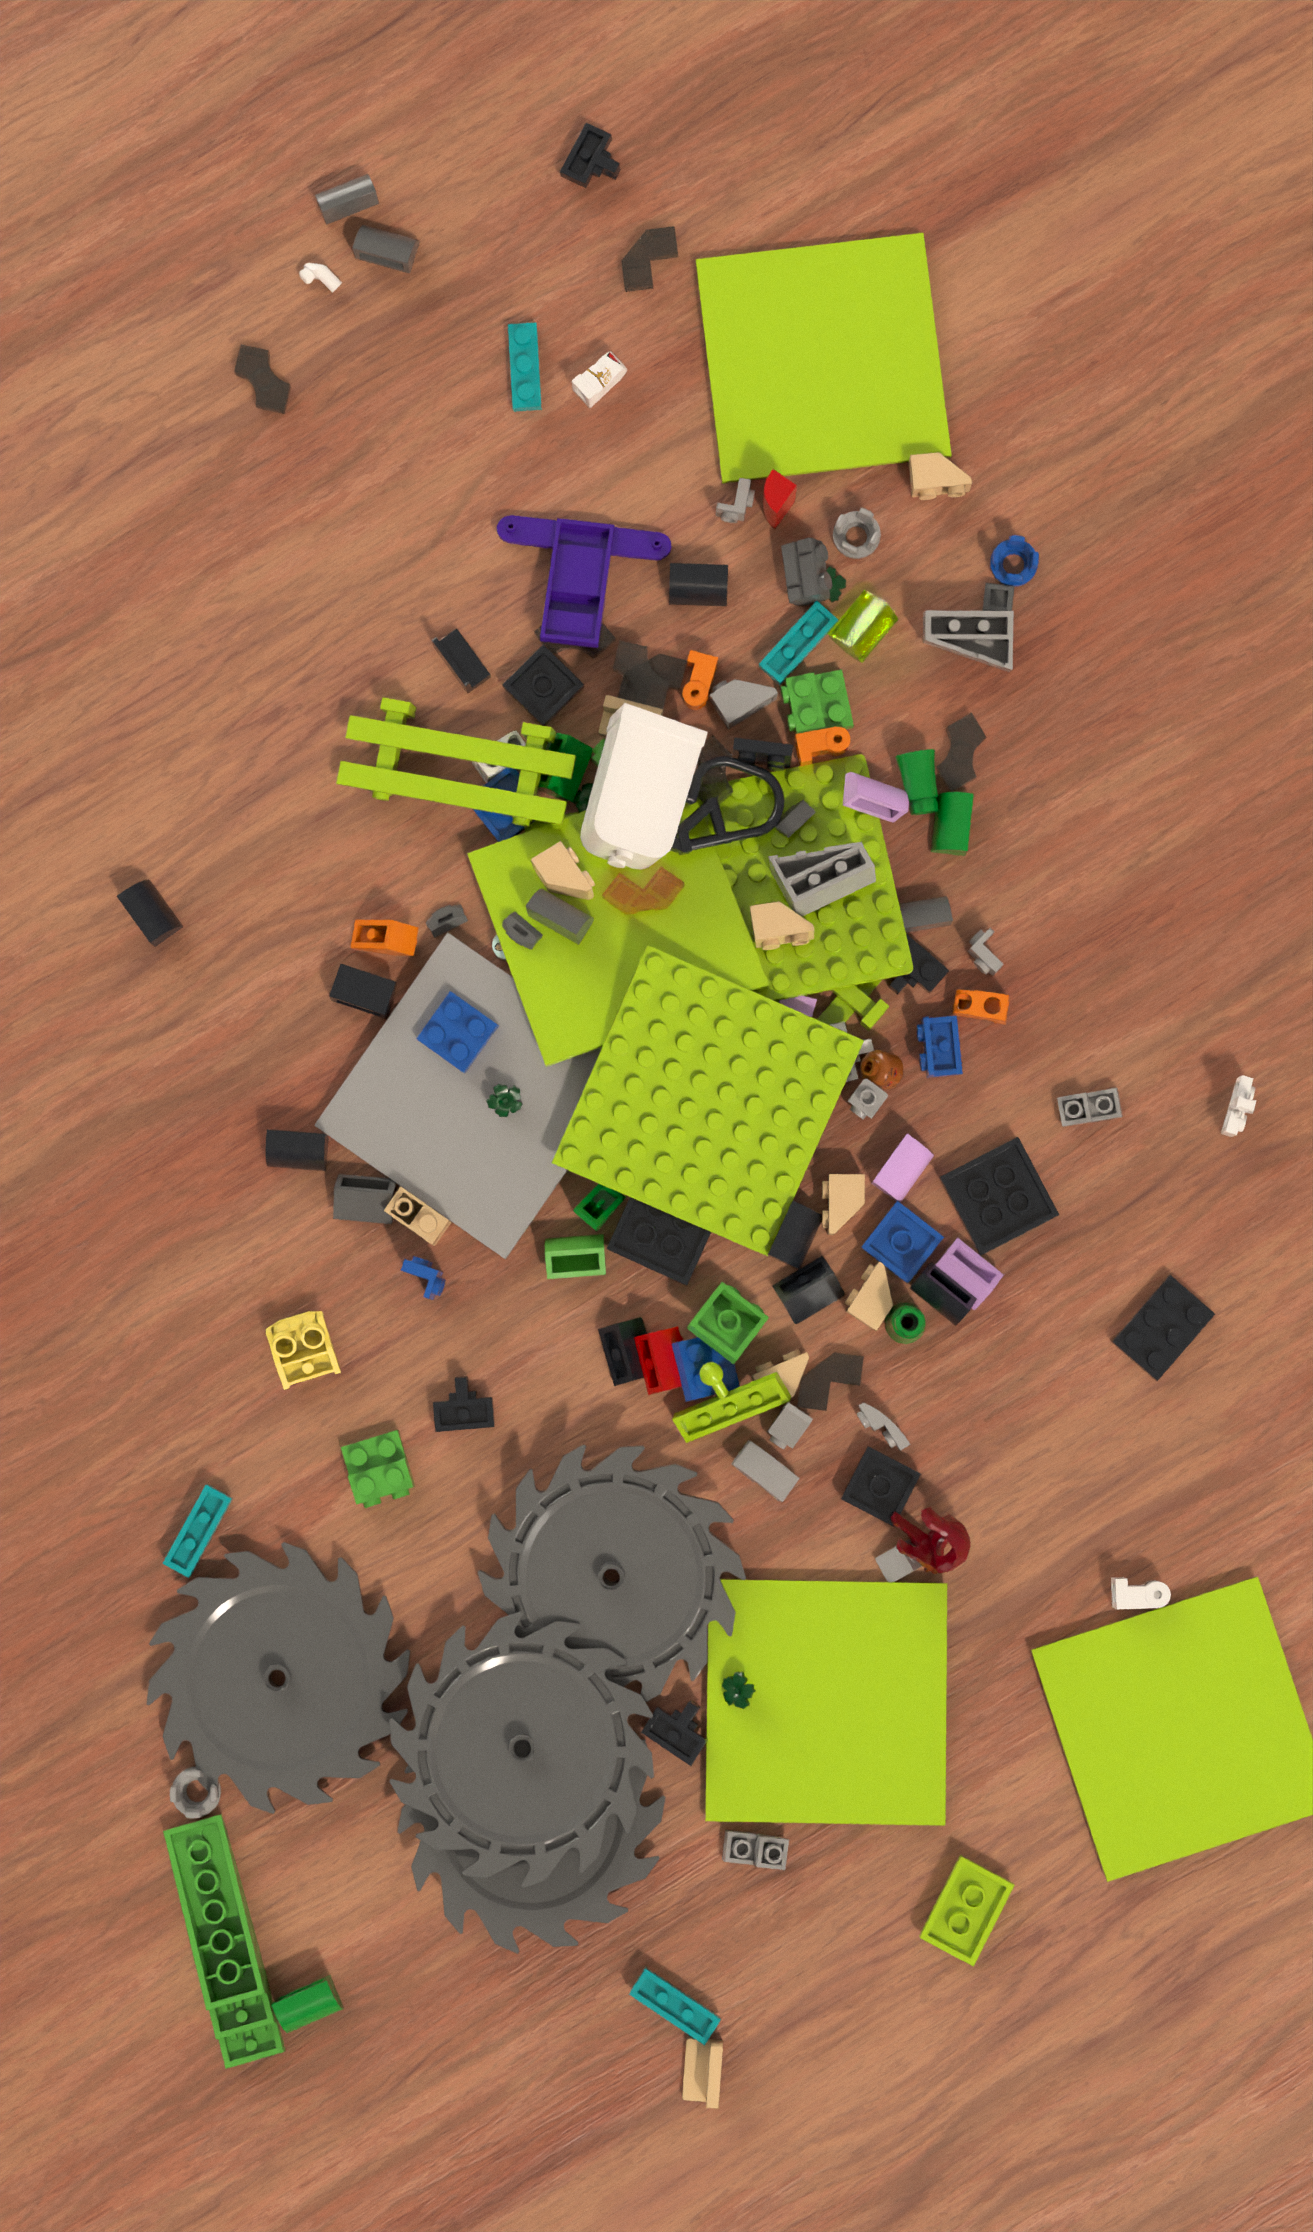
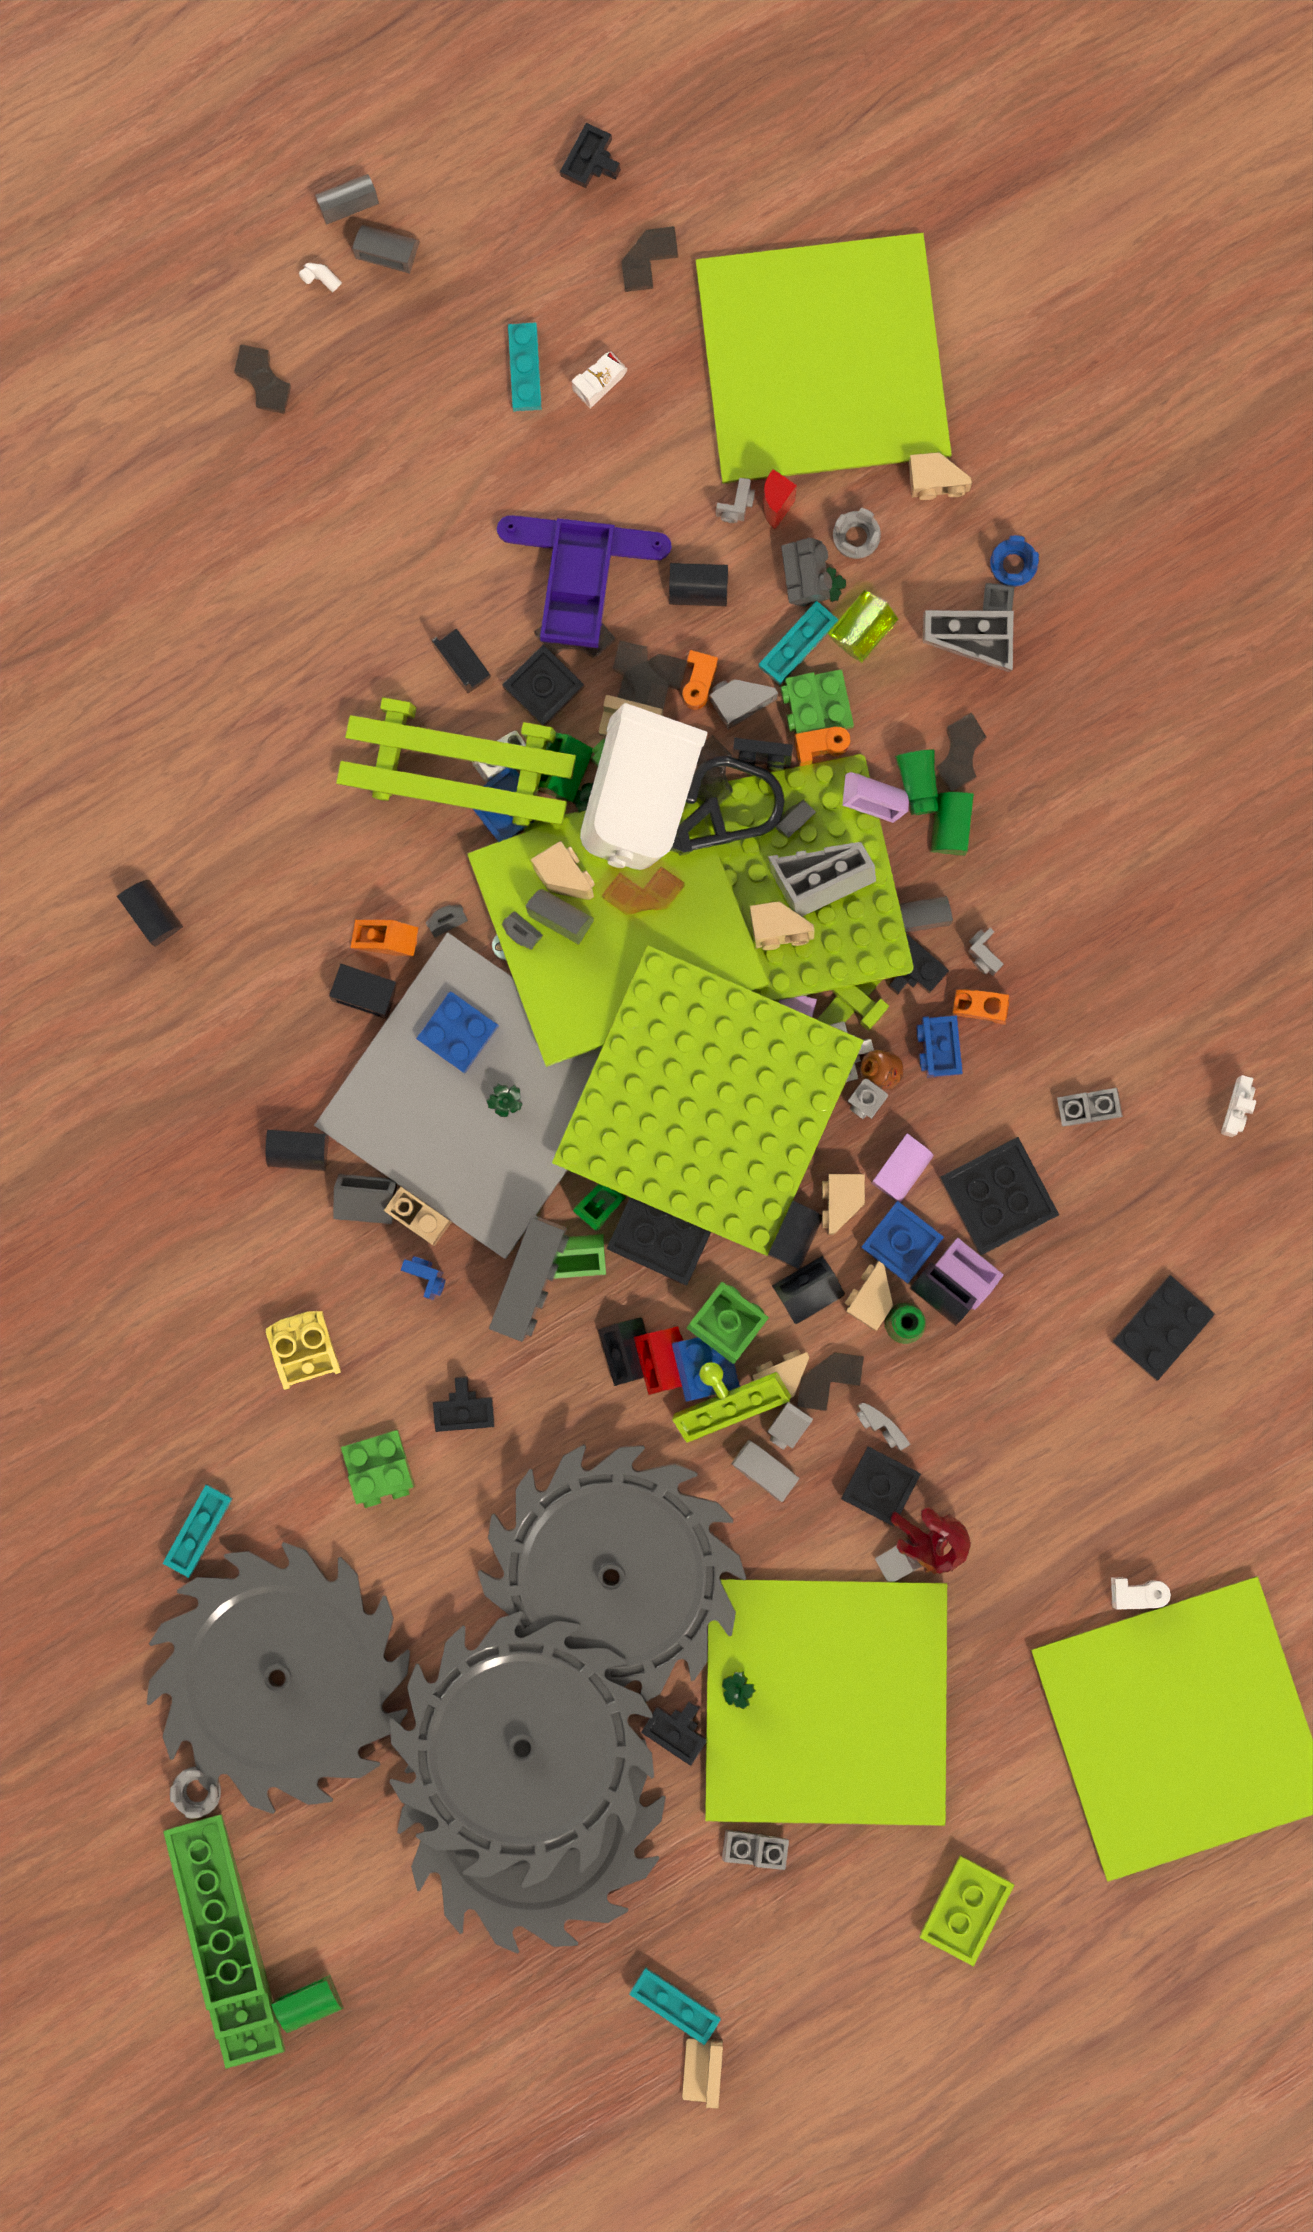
none -> dark grey wedge [489,1215,569,1342]

